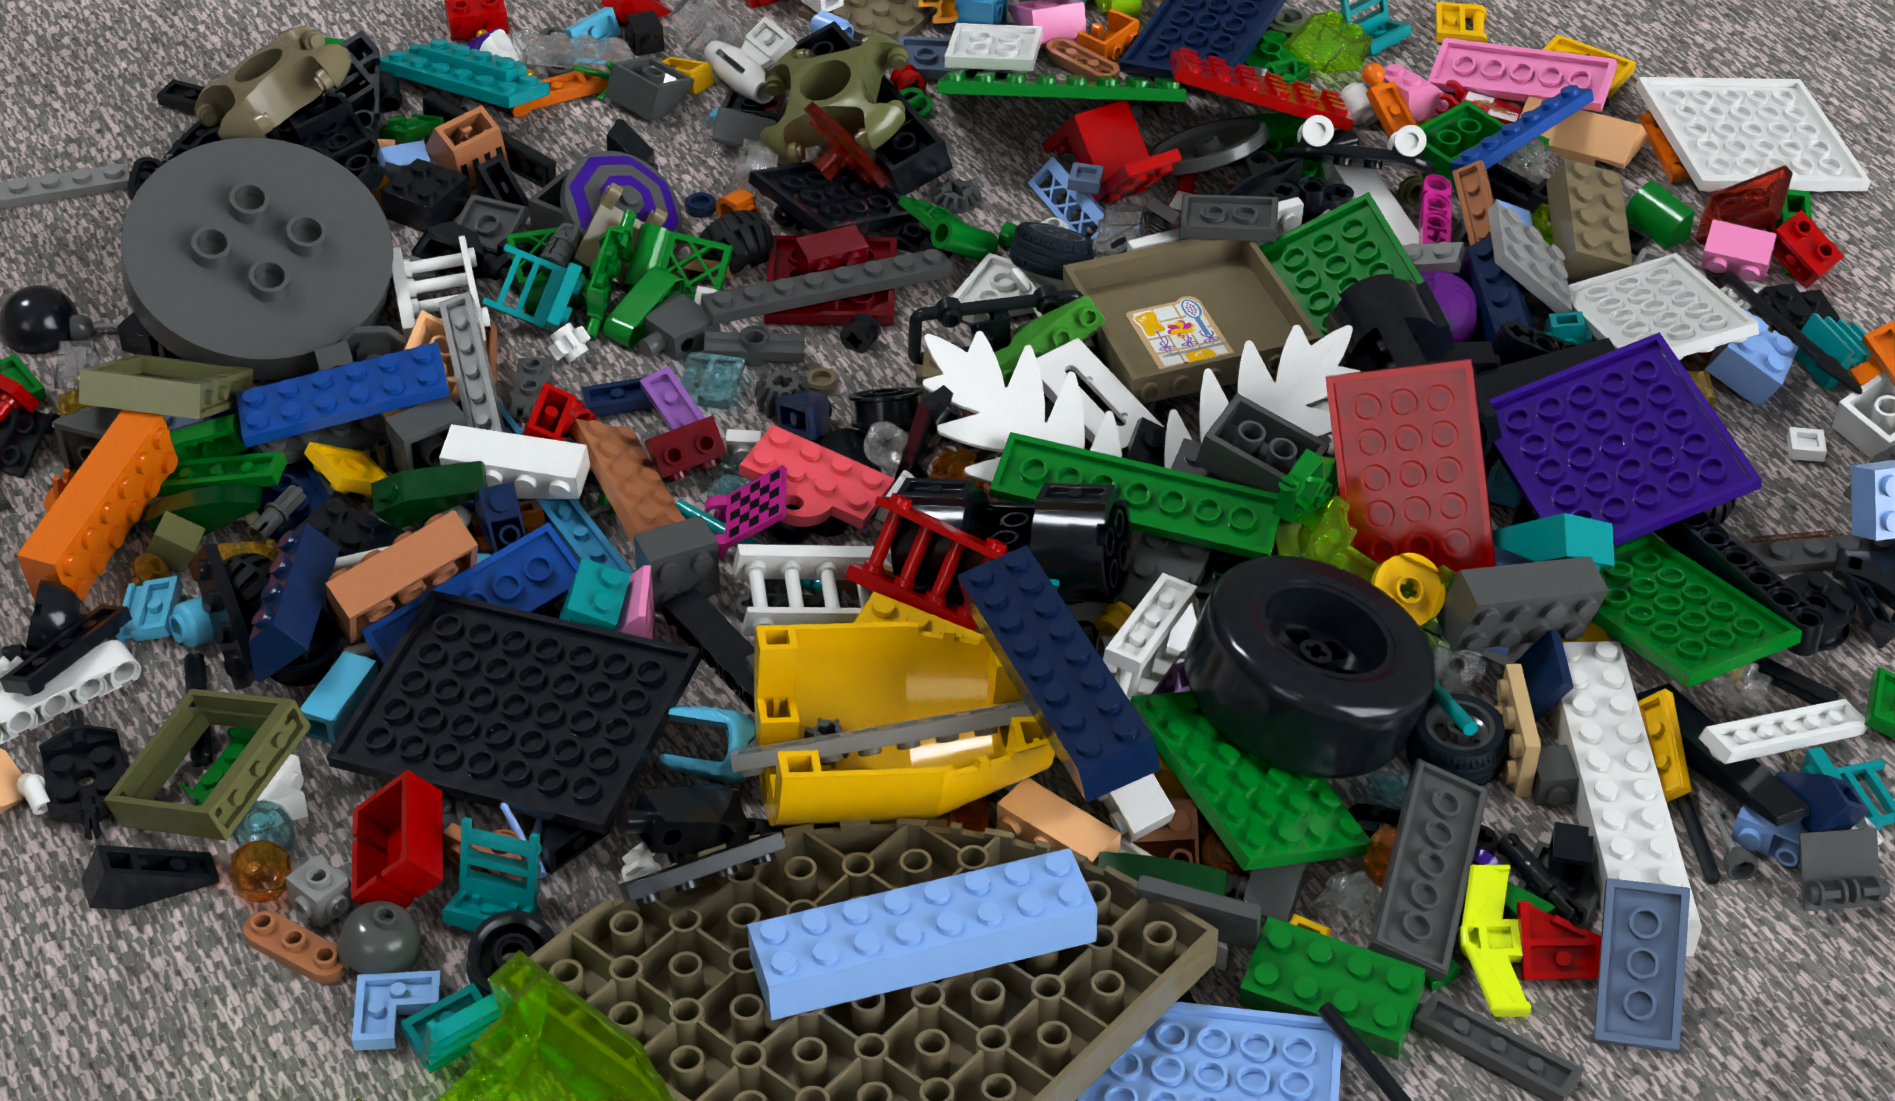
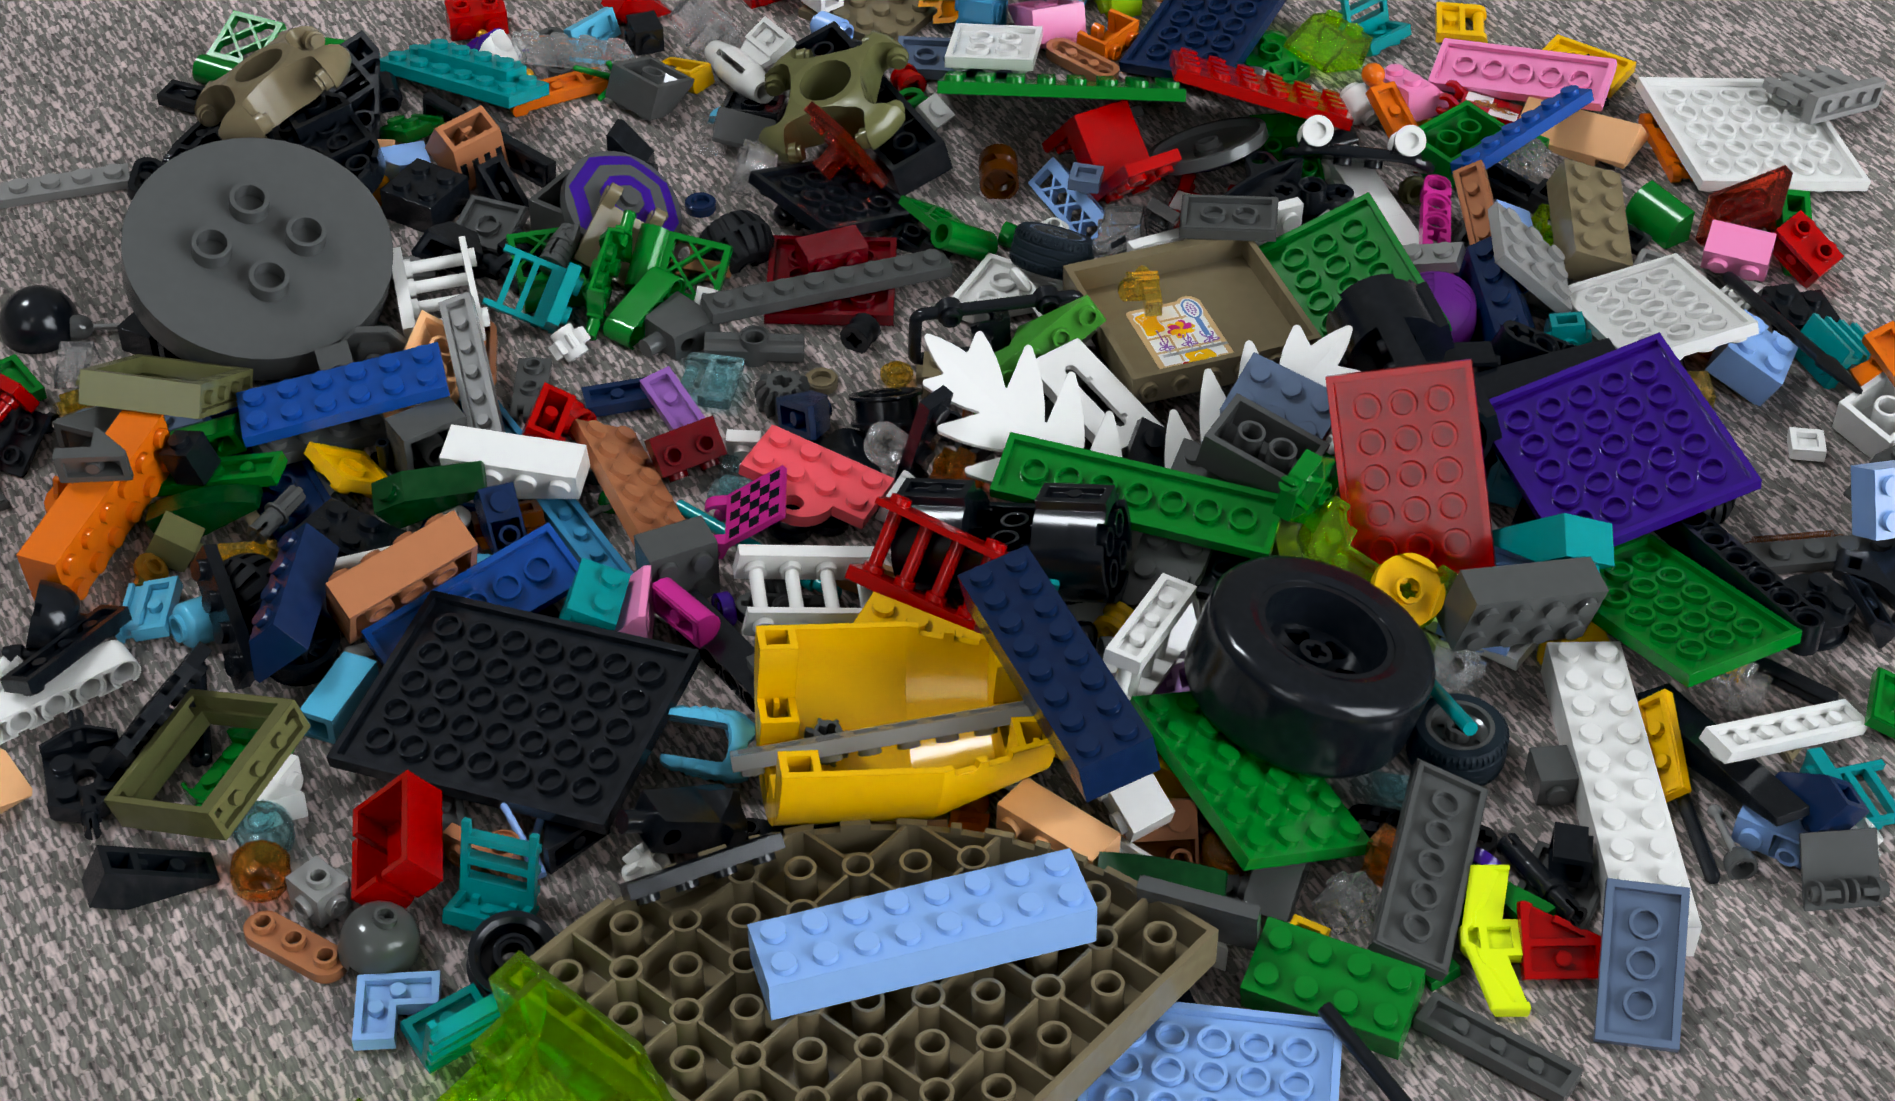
white arm [17,773,50,815] -> none
orange plate [716,188,760,217] -> none
dark grey gear [932,178,981,213] -> none
light grey gear [1267,6,1311,38] -> none
tan plate [1494,664,1541,797] -> none
dark blue tile [1502,629,1574,723] -> none
none -> dark grey slope [52,427,134,483]
none -> black plate [95,641,212,779]
none -> black brick [158,430,221,486]
none -> green piece [192,10,287,85]
none -> dark pink brick [652,577,721,649]
none -> dark purple tile [711,591,737,626]
none -> clear yellow plate [880,361,913,388]
none -> white plate [915,92,955,131]
none -> reddish brown wheel [978,144,1019,199]
none -> clear yellow piece [1118,265,1163,317]
none -> sand blue plate [1220,352,1332,441]
none -> light grey fence [1762,65,1887,125]

